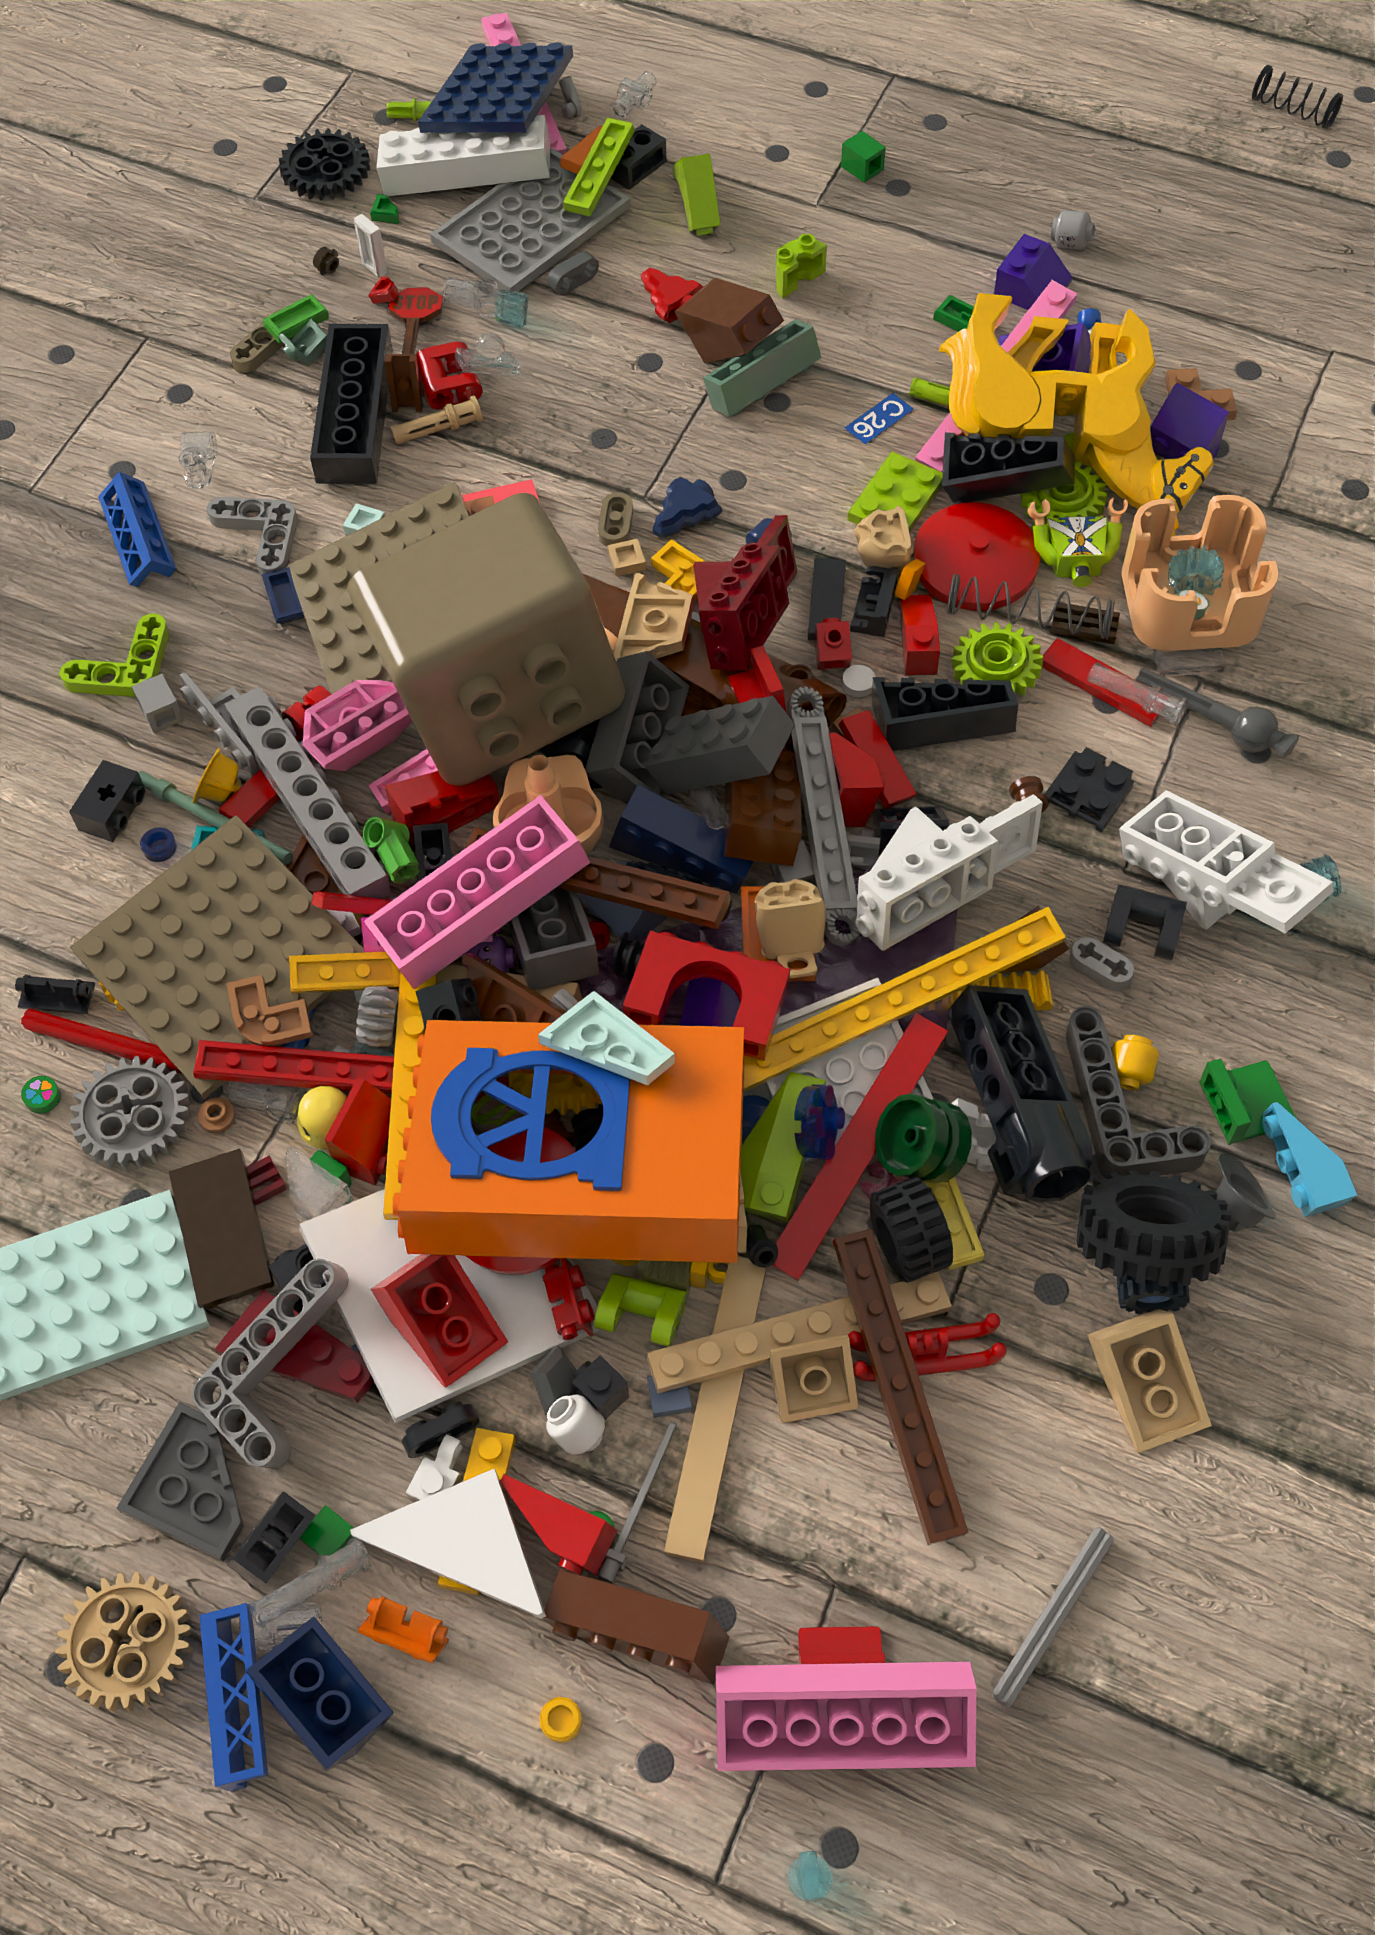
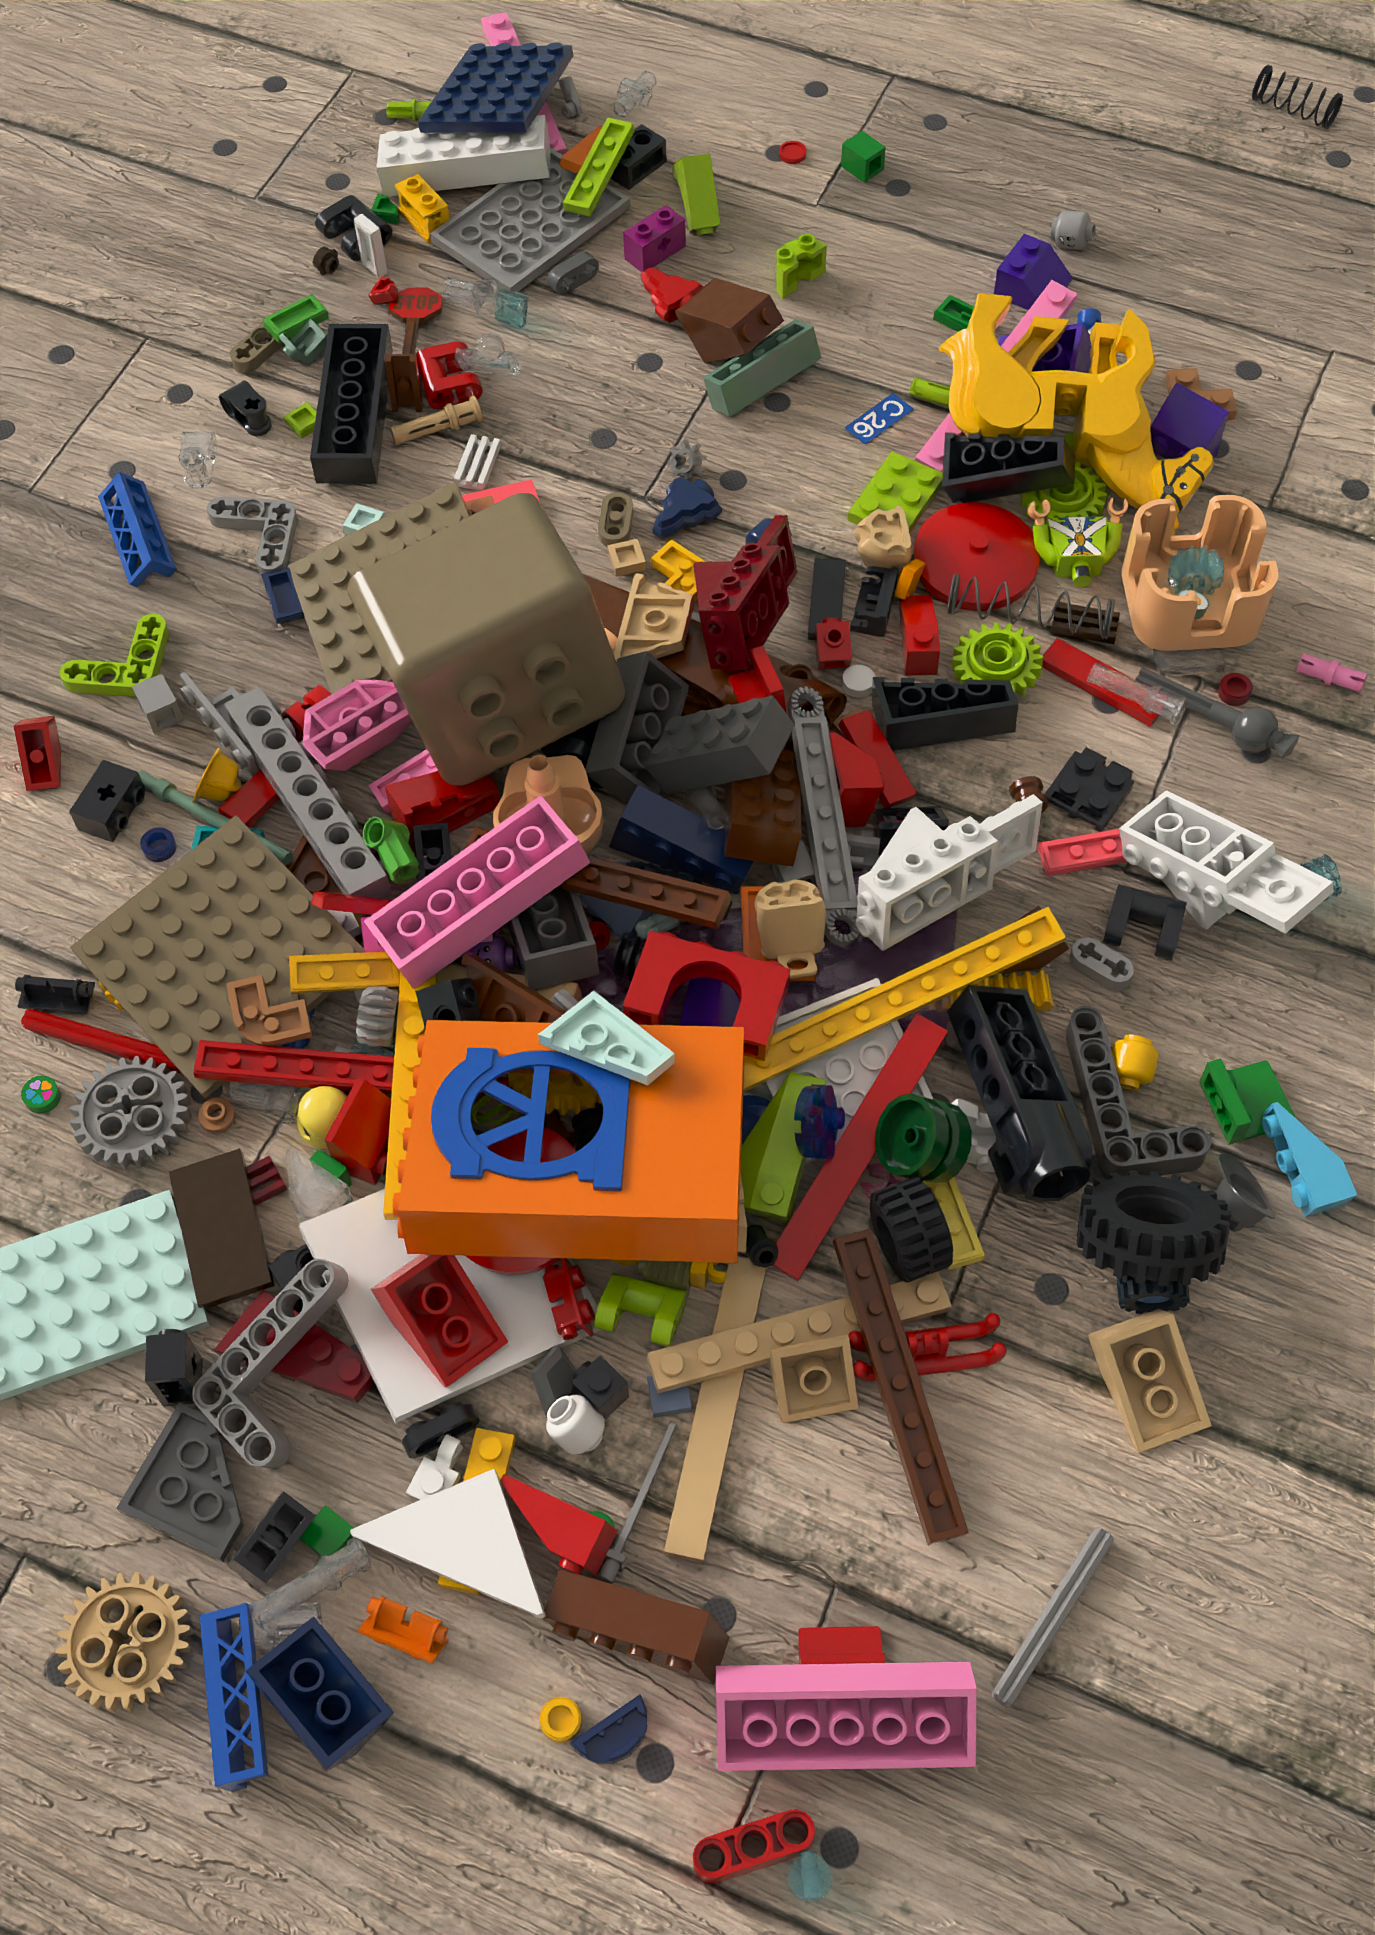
black gear [279,128,370,201] -> none
none -> red slope [13,716,61,791]
none -> black brick [145,1329,203,1407]
none -> black piece [218,380,272,436]
none -> lime tile [283,402,317,439]
none -> black connector [315,195,392,261]
none -> yellow hinge [394,174,450,244]
none -> white tile [454,434,501,491]
none -> dark blue tile [570,1694,647,1764]
none -> magenta brick [623,205,686,272]
none -> light aqua axle [635,914,686,941]
none -> light grey gear [667,440,707,480]
none -> red beam [693,1809,815,1884]
none -> red piece [779,141,807,164]
none -> coral tile [1037,829,1127,877]
none -> dark red tile [1218,673,1253,706]
none -> bright pink pin [1296,653,1368,693]

